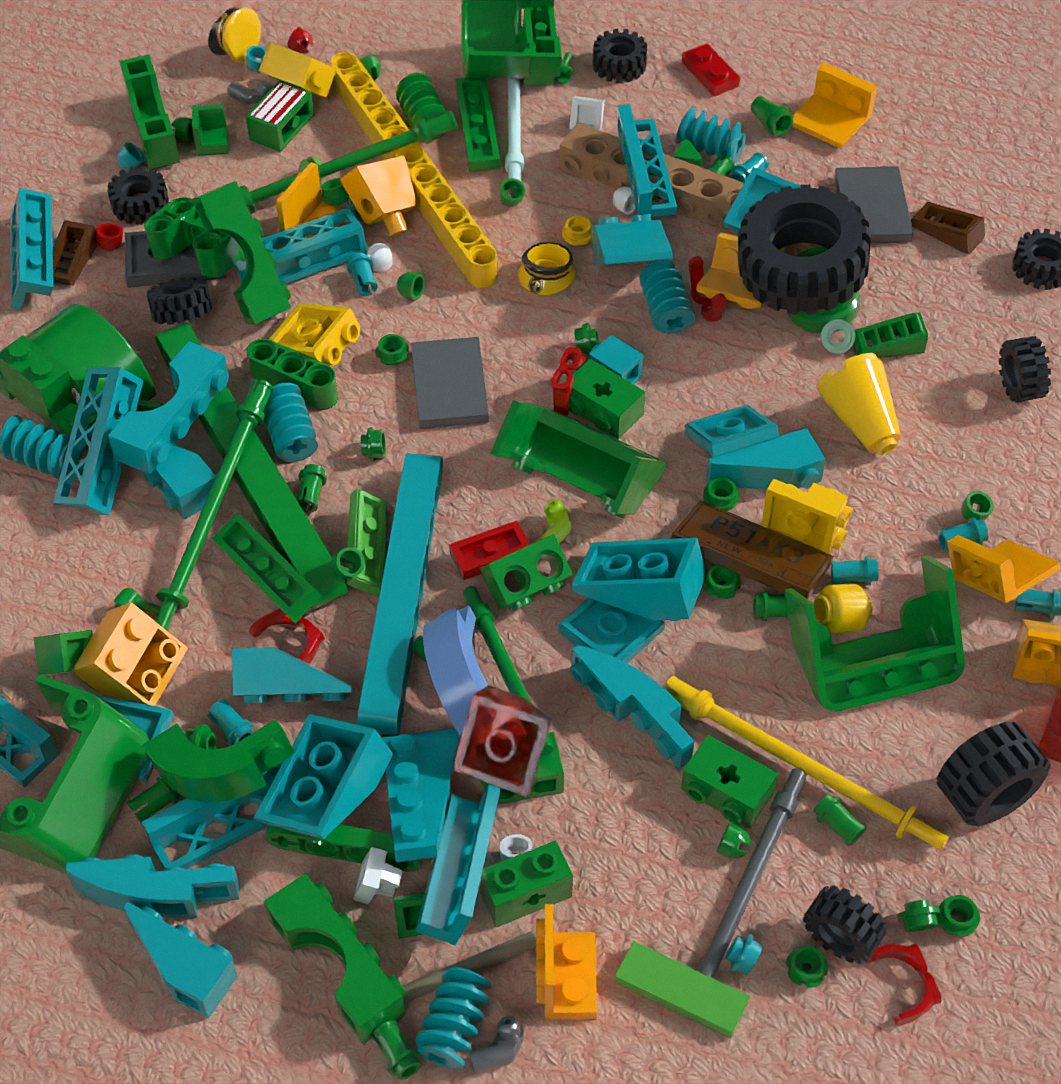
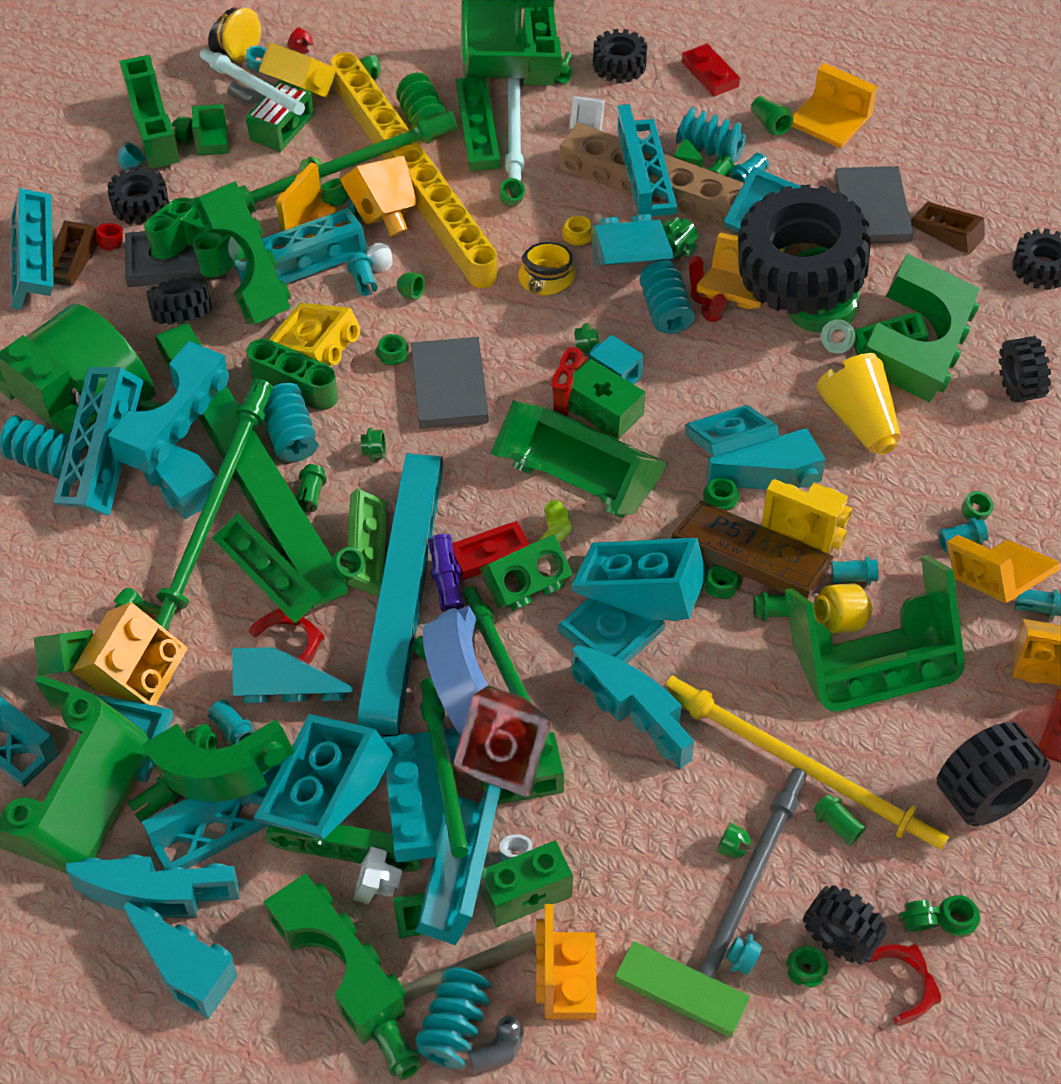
white hinge [613,186,636,215] -> none
green brick [681,735,778,828] -> none
none -> light aqua bar [200,49,305,115]
none -> green bar [420,678,468,858]
none -> dark purple pin [428,534,464,612]
none -> green gear [662,217,699,260]
none -> green arch [860,253,980,402]

